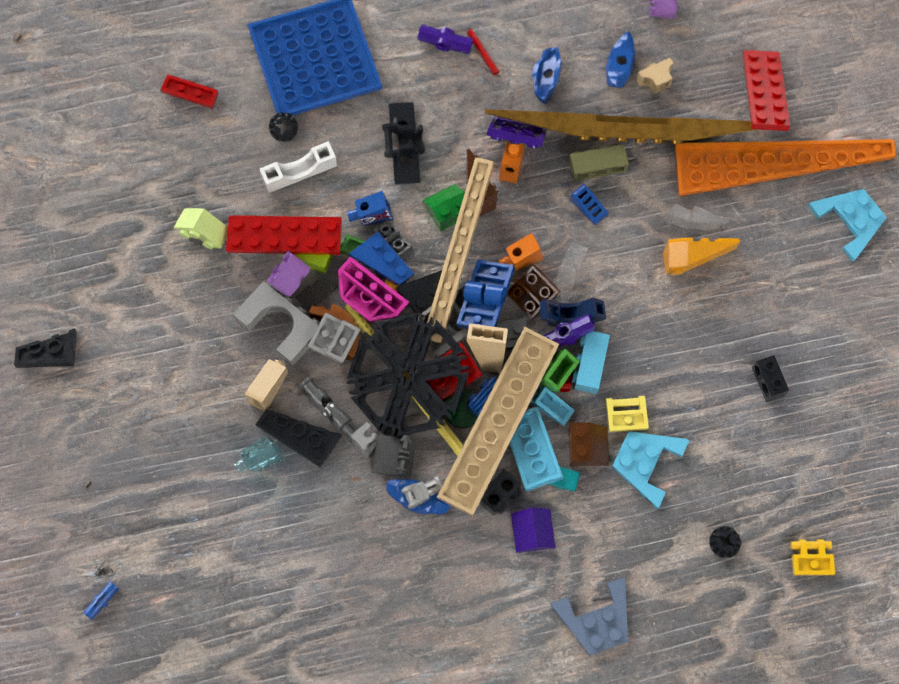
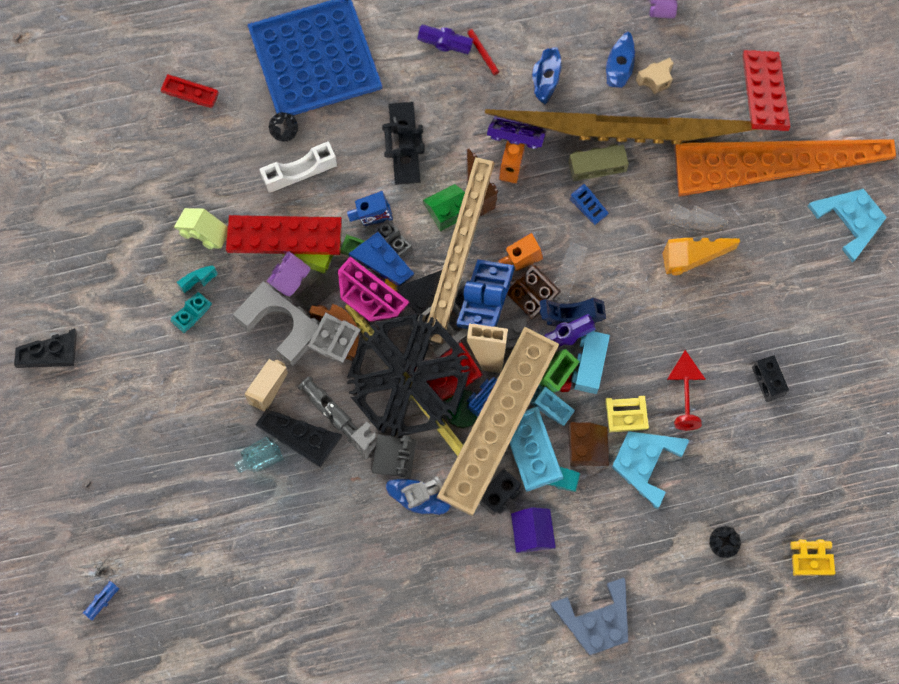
none -> teal slope [170,292,212,333]
none -> teal slope [176,265,218,294]
none -> red piece [667,350,706,431]

